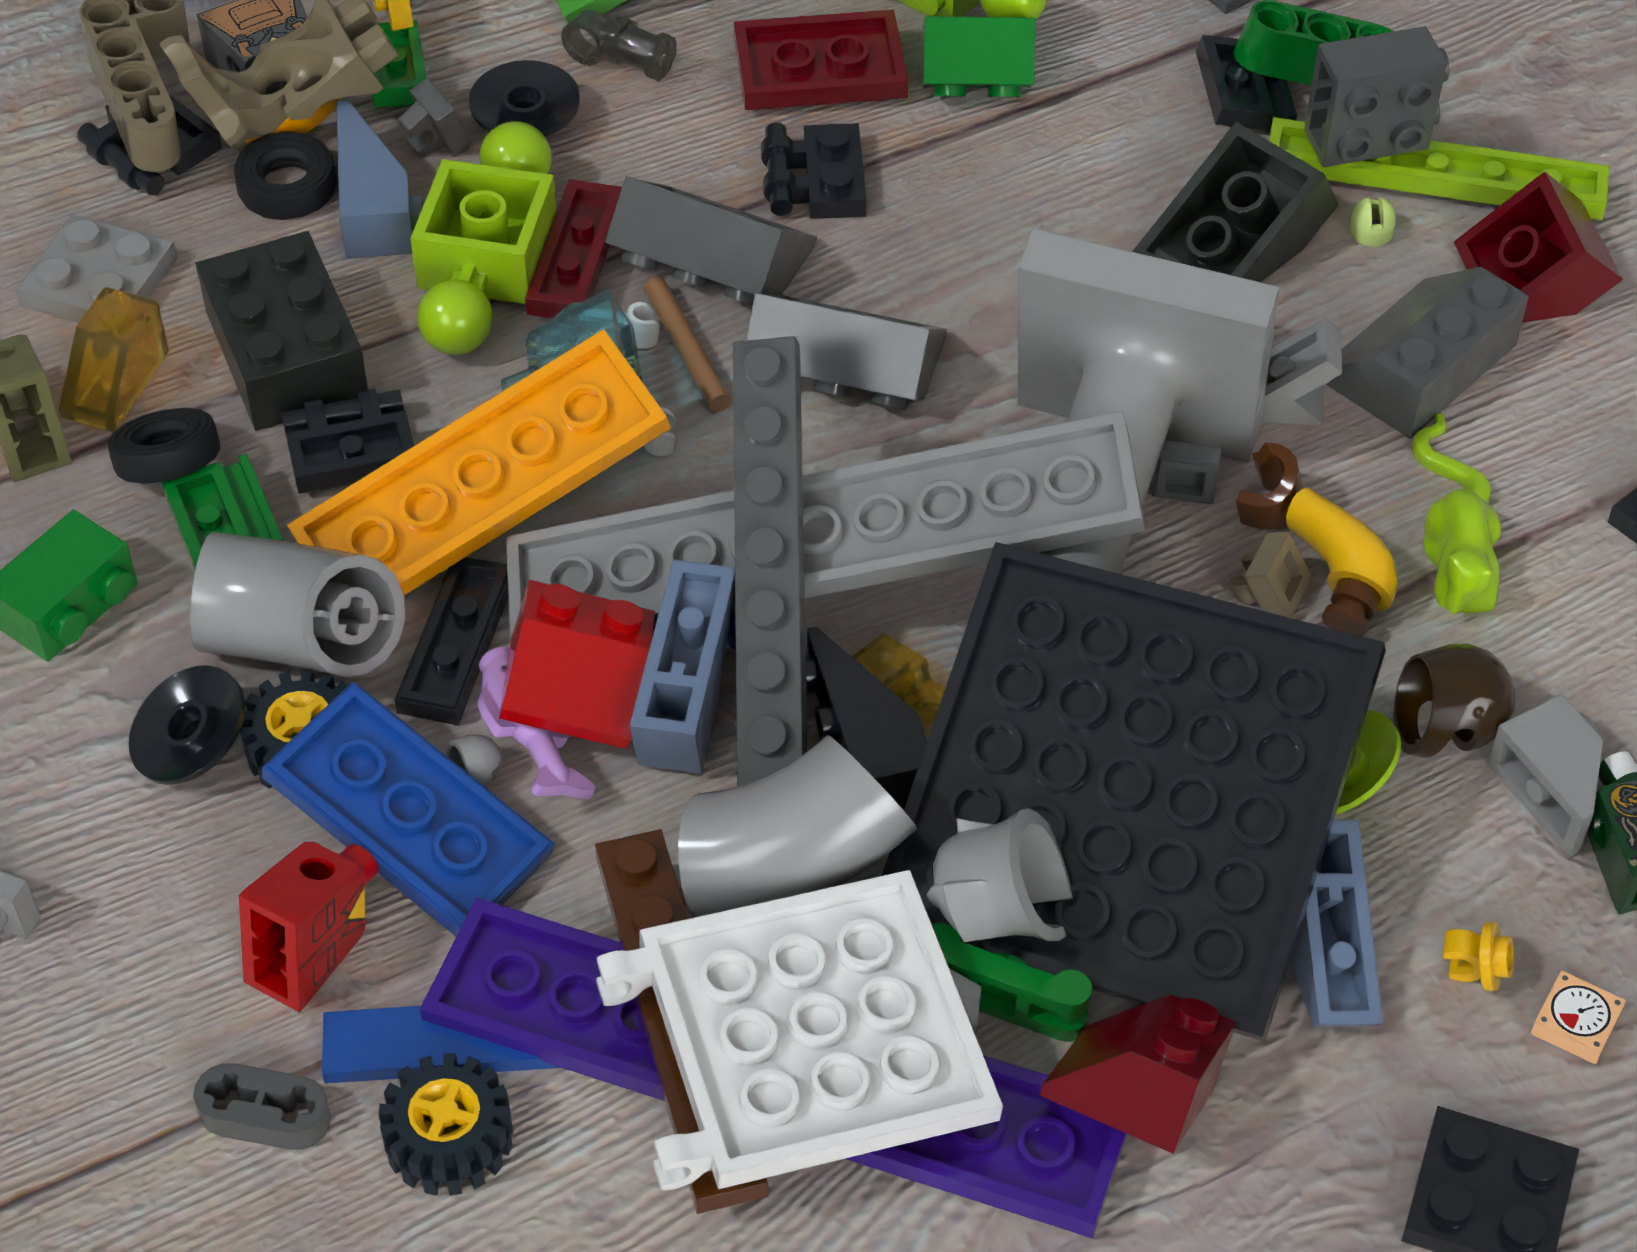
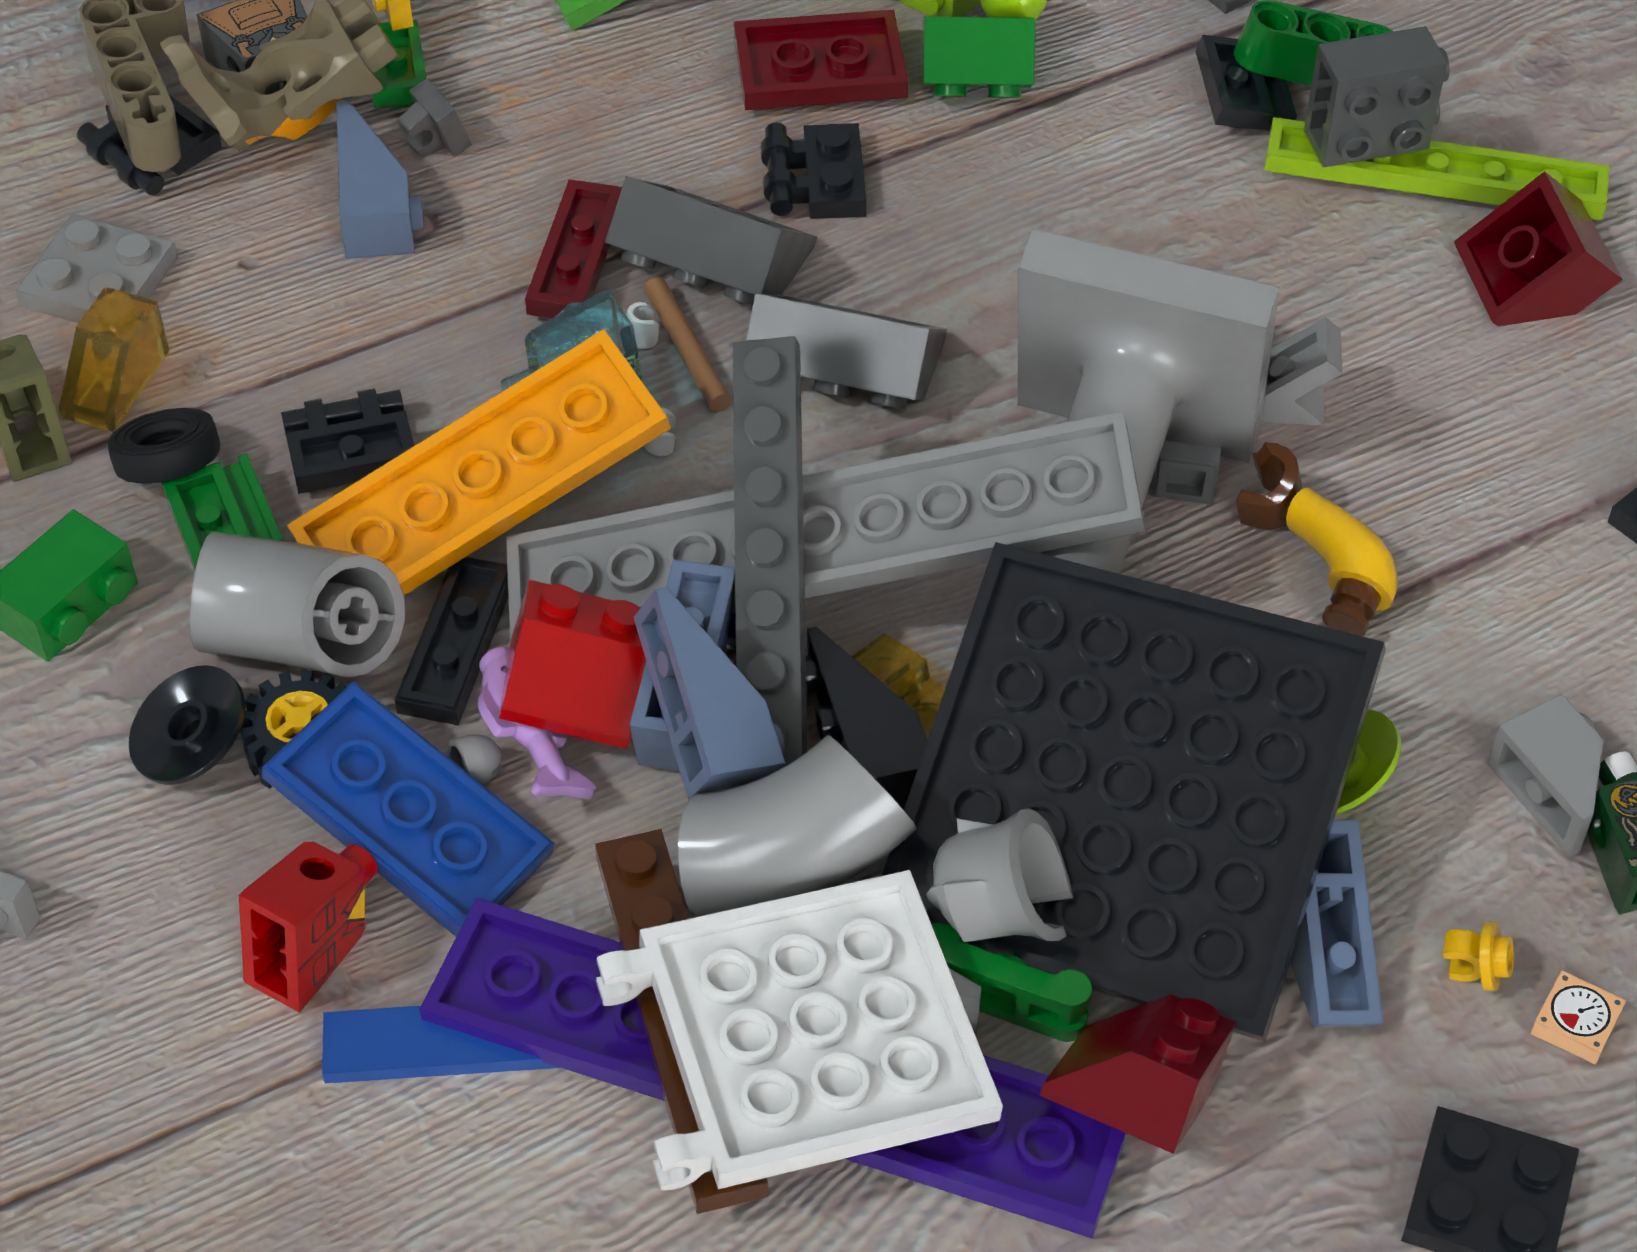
dark grey beam [193,1063,331,1150] -> none
pearl dark grey brick [195,231,368,431] -> none
black tyre [234,131,337,220] -> none
black wheel [378,1053,513,1196] -> none
lime brick [410,121,557,355] -> none
black dish [469,60,580,136] -> none
clear smoke connector [561,9,677,81] -> none
pearl dark grey slope [1132,122,1339,282] -> none
dark tan tile [1229,532,1312,618] -> none
dark grey slope [1326,266,1529,439] -> none
yellowish green hinge [1349,197,1396,247] -> none
dark brown helmet [1393,643,1515,758] -> none
lime animal [1411,413,1501,614] -> none
none -> sand blue slope [633,587,785,800]

